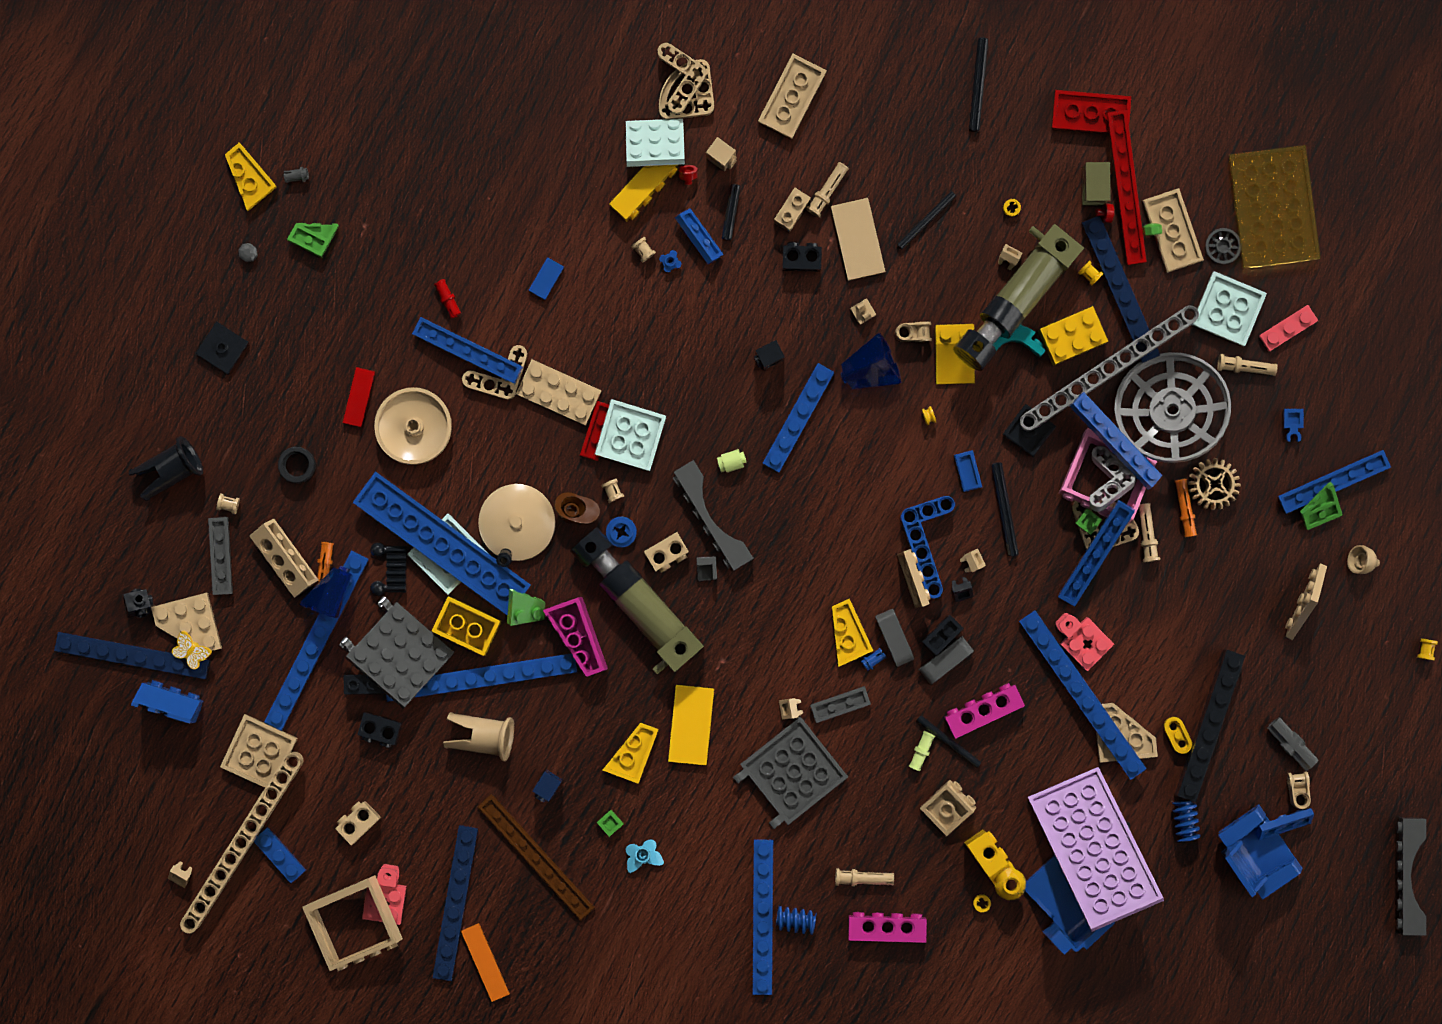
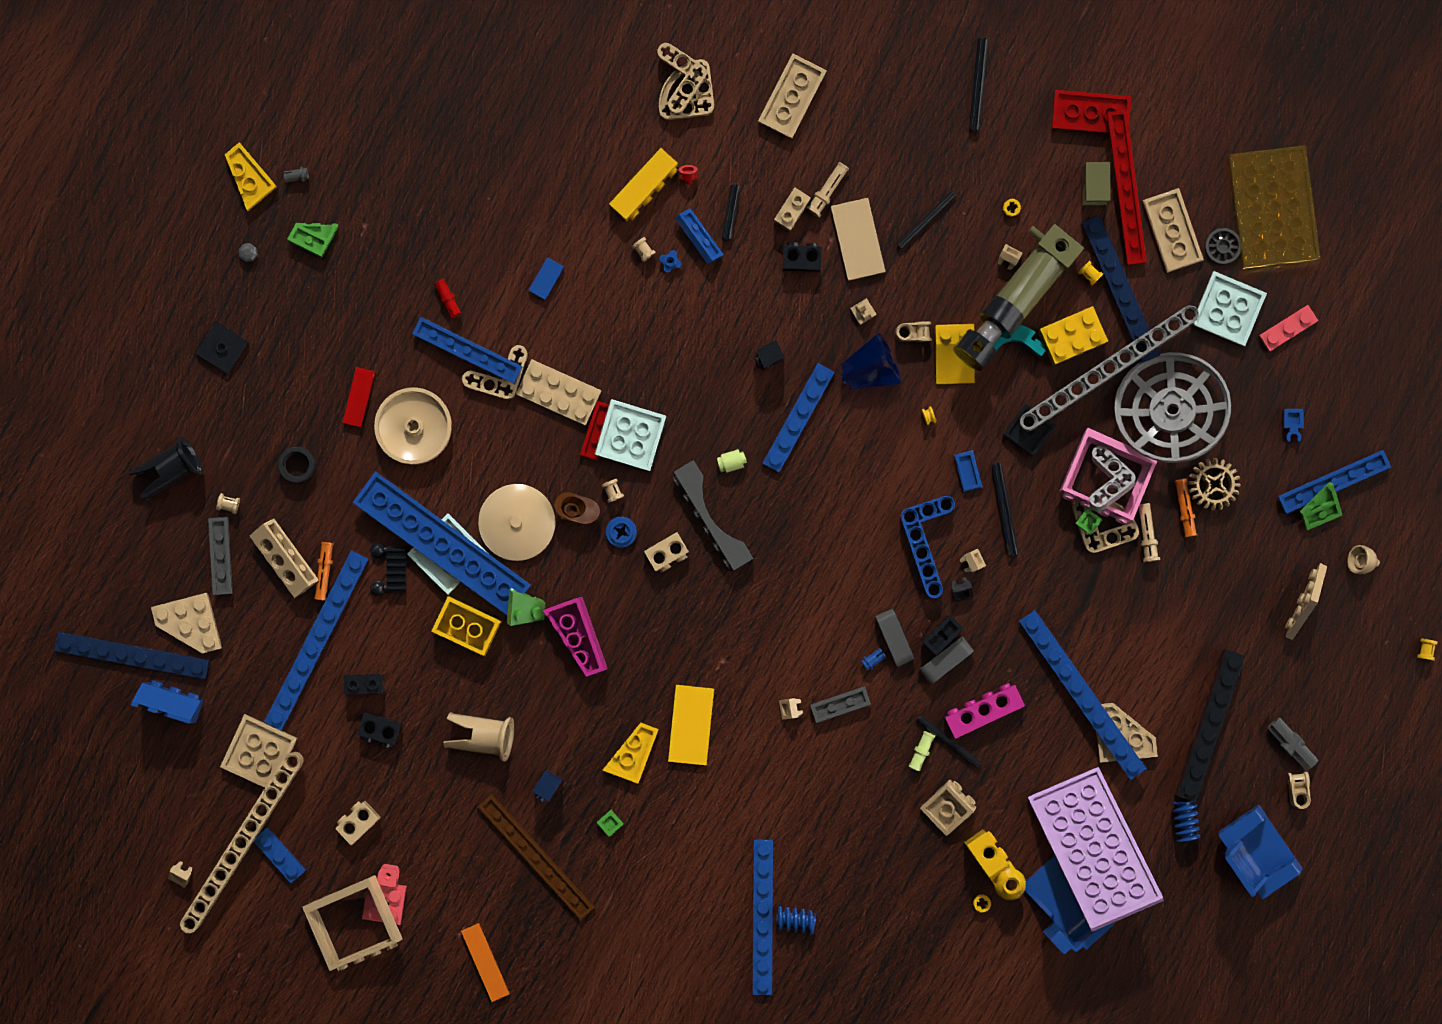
black brick [123,589,154,618] -> none
yellow animal [172,631,212,669] -> none
clear blue slope [300,566,354,618] -> none
dark grey plate [339,596,454,709] -> none
blue plate [386,653,577,702] -> none
dark blue plate [433,825,478,981] -> none
black pin [496,548,512,567] -> none
olive piece [570,527,704,674] -> none
light aqua plate [626,119,685,167] -> none
medium azure animal [626,840,664,873] -> none
dark grey panel [697,556,717,581] -> none
tan brick [706,137,737,172] -> none
dark grey plate [733,717,848,829] -> none
yellow wing [832,598,873,667] -> none
tan pin [835,868,894,886] -> none
dark pink brick [848,912,927,943] -> none
tan plate [897,549,930,608] -> none
coral plate [1055,613,1114,671] -> none
blue plate [1058,500,1135,607] -> none
blue plate [1070,392,1162,490] -> none
red tile [1095,203,1114,223] -> none
bright green tile [1143,223,1162,236] -> none
yellow plate [1164,717,1192,754] -> none
tan pin [1217,354,1277,376] -> none
blue plate [1256,808,1314,841] -> none
dark grey arch [1396,818,1426,935] -> none

